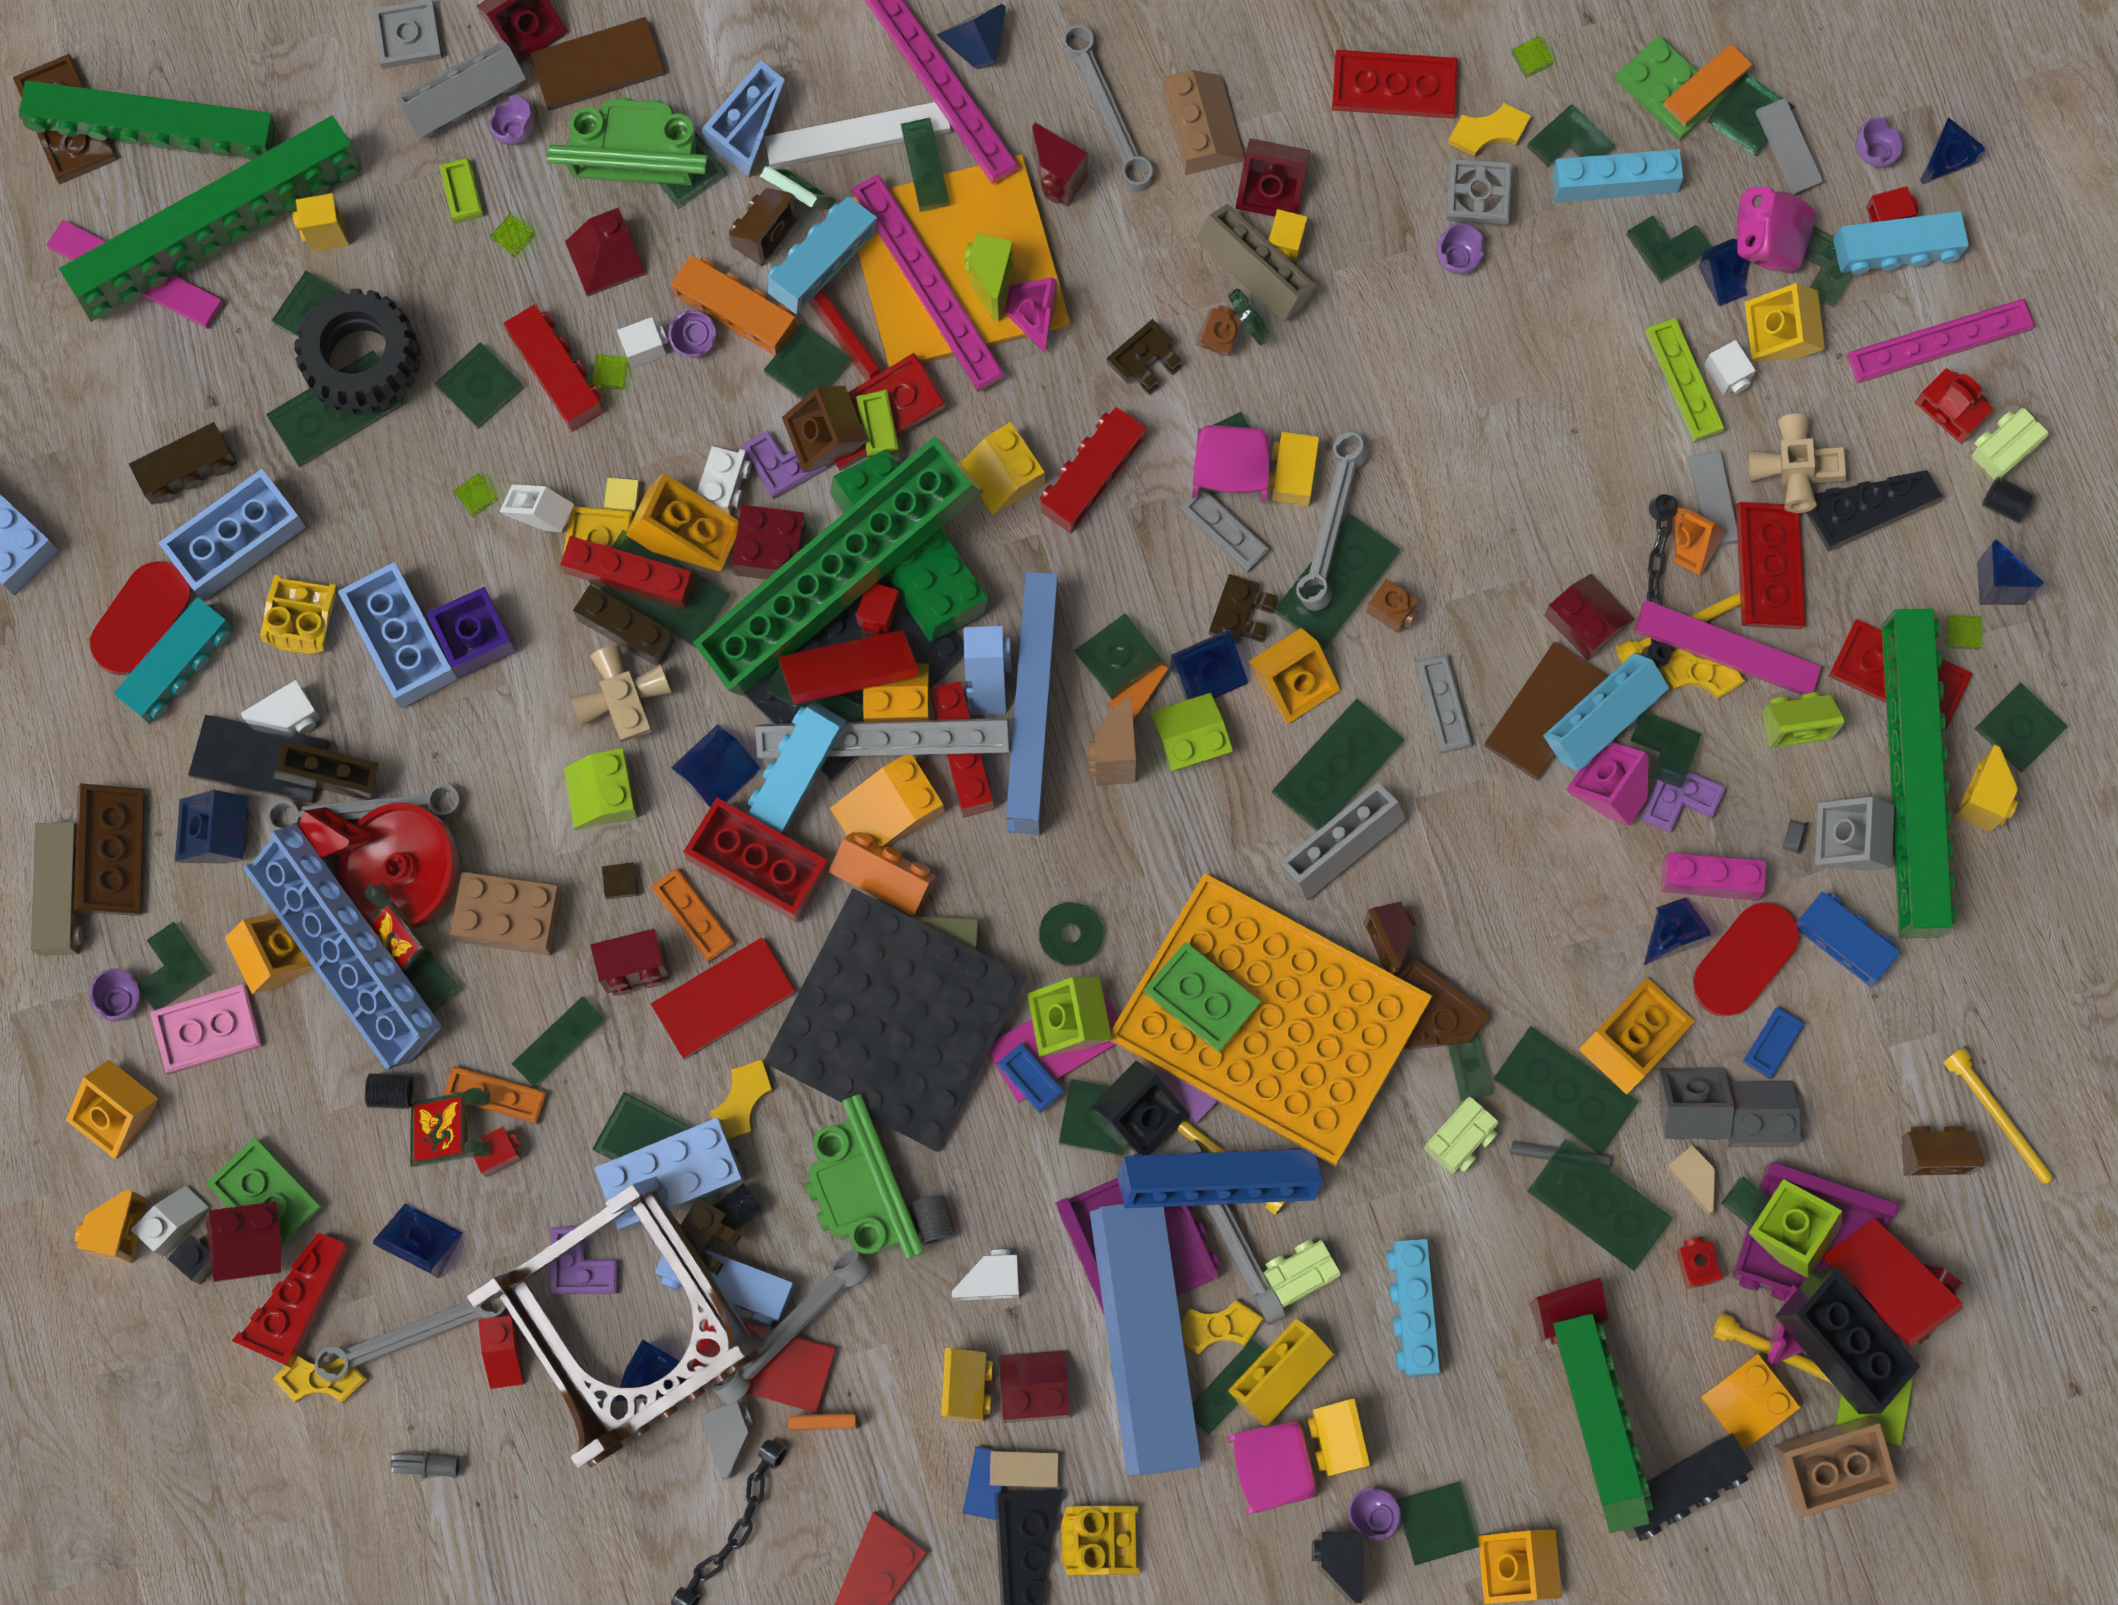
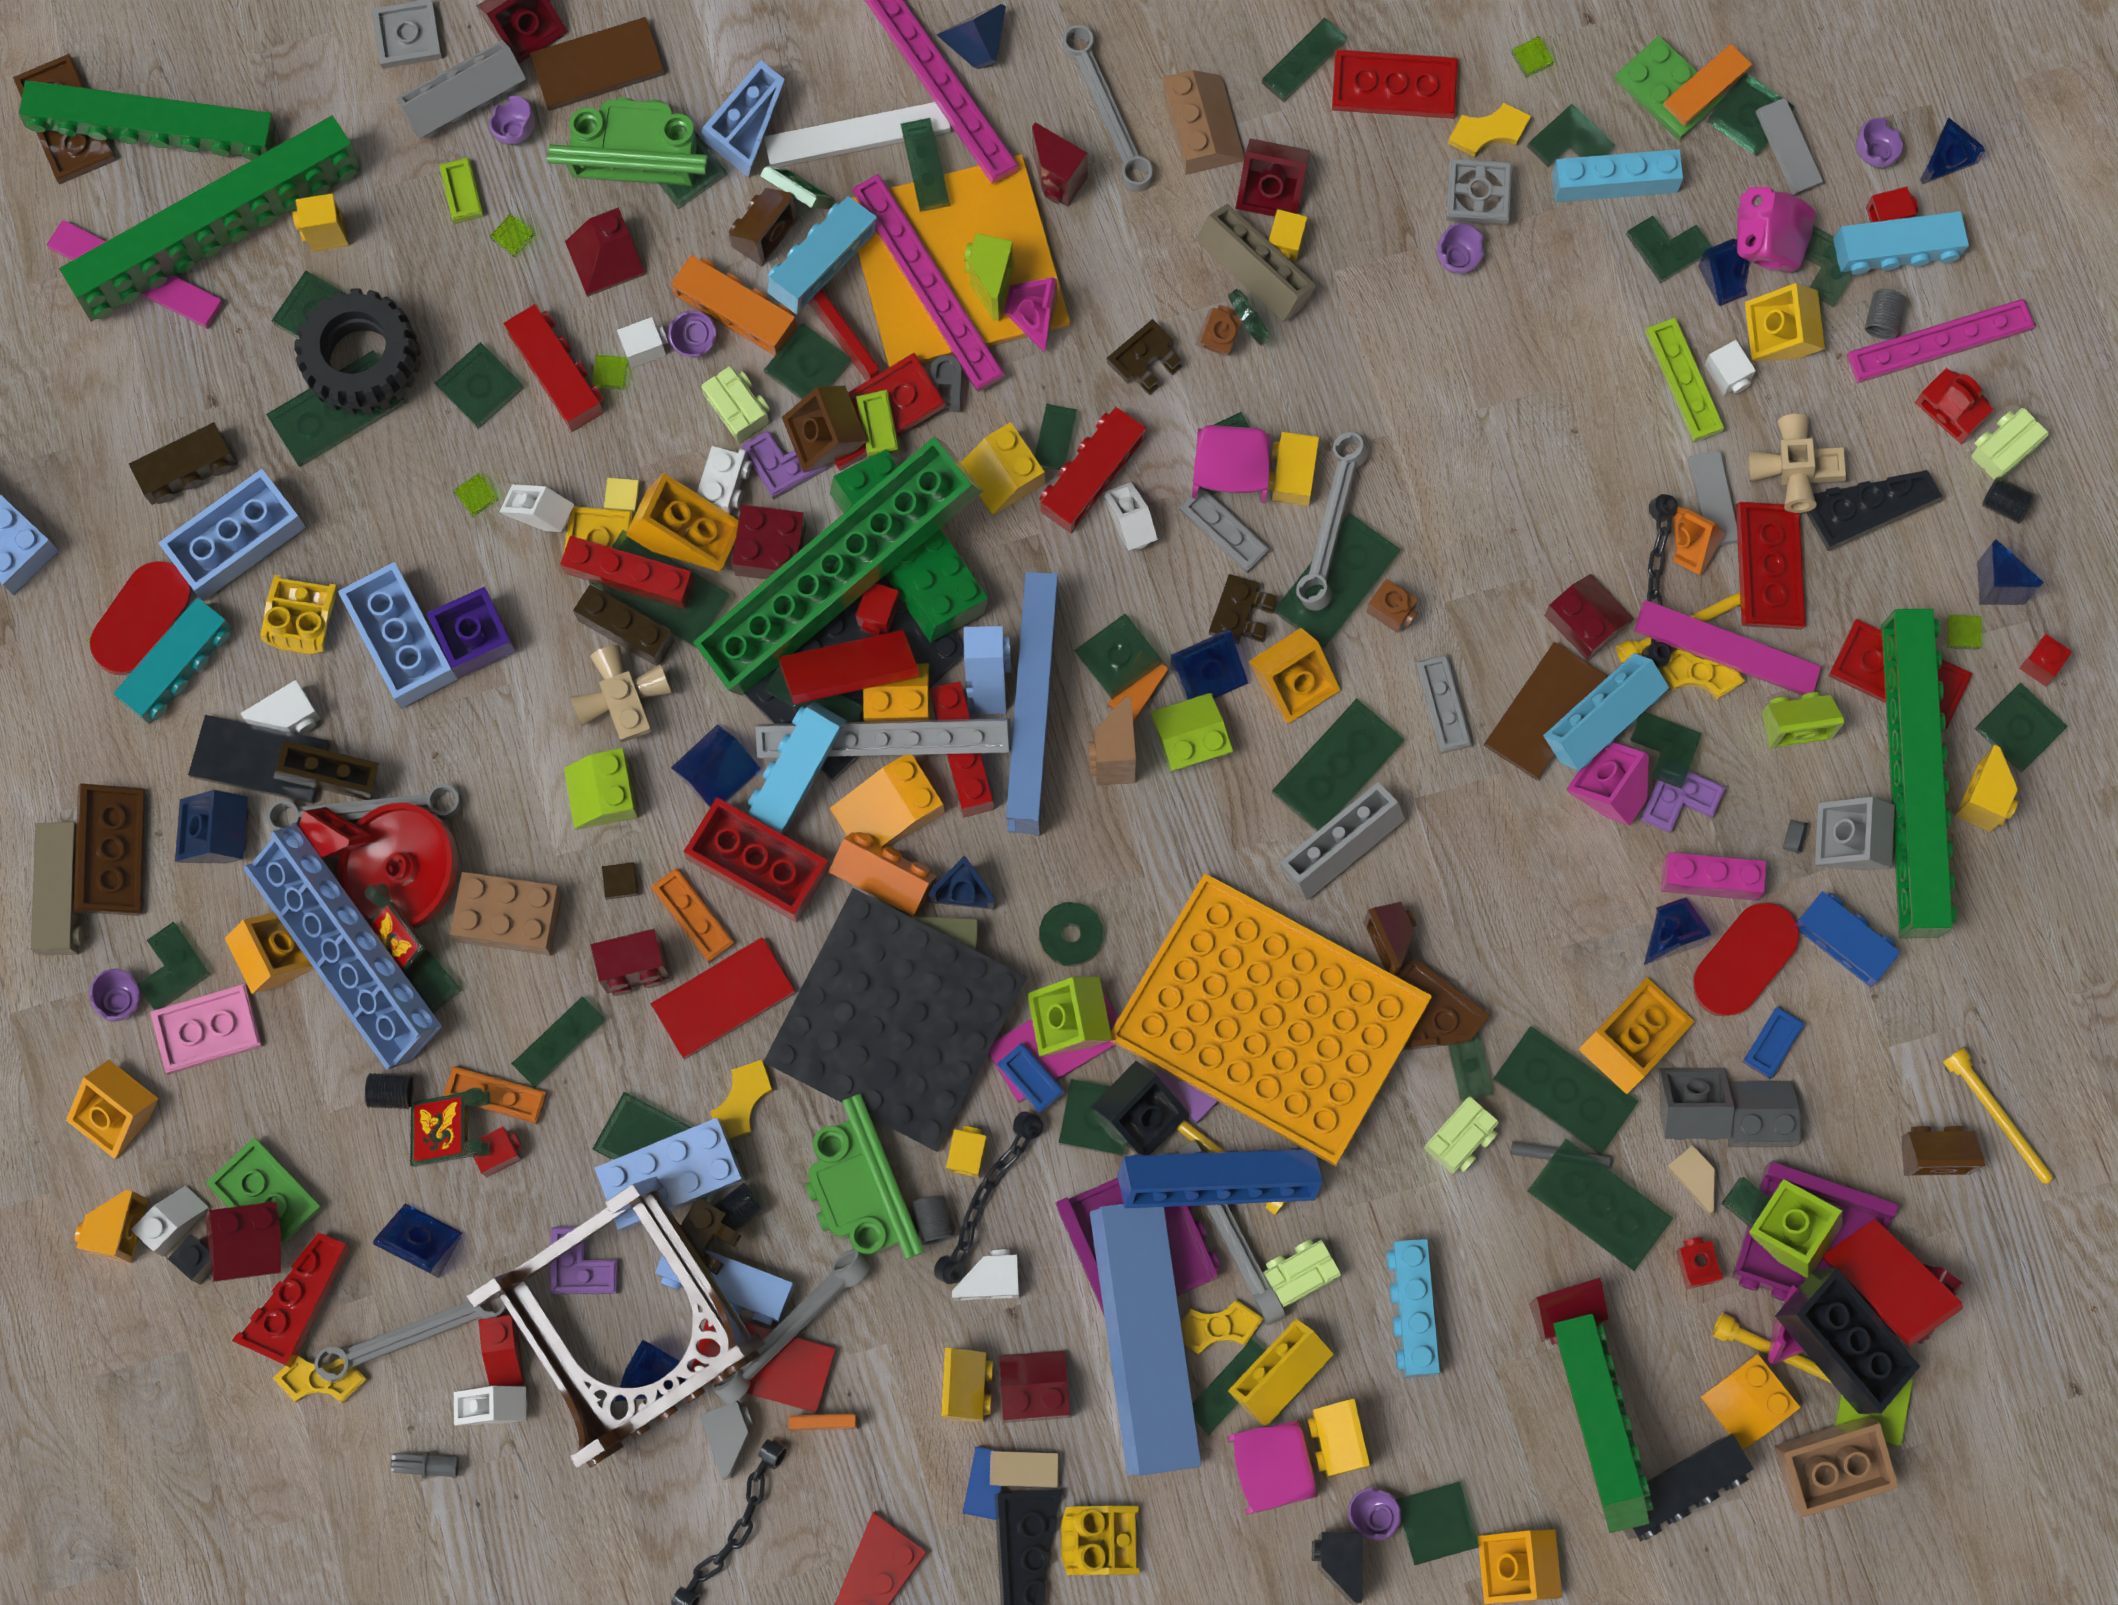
bright green plate [1143,942,1261,1054] -> none
none -> white slope [454,1386,528,1426]
none -> yellowish green brick [701,366,770,443]
none -> dark blue slope [929,855,995,910]
none -> dark grey plate [930,355,962,412]
none -> black piece [934,1111,1043,1284]
none -> yellow brick [946,1126,987,1178]
none -> clear green tile [1035,404,1077,470]
none -> white slope [1103,482,1158,551]
none -> clear green tile [1262,17,1347,102]
none -> dark grey piece [1864,289,1907,339]
none -> red brick [2019,633,2072,687]

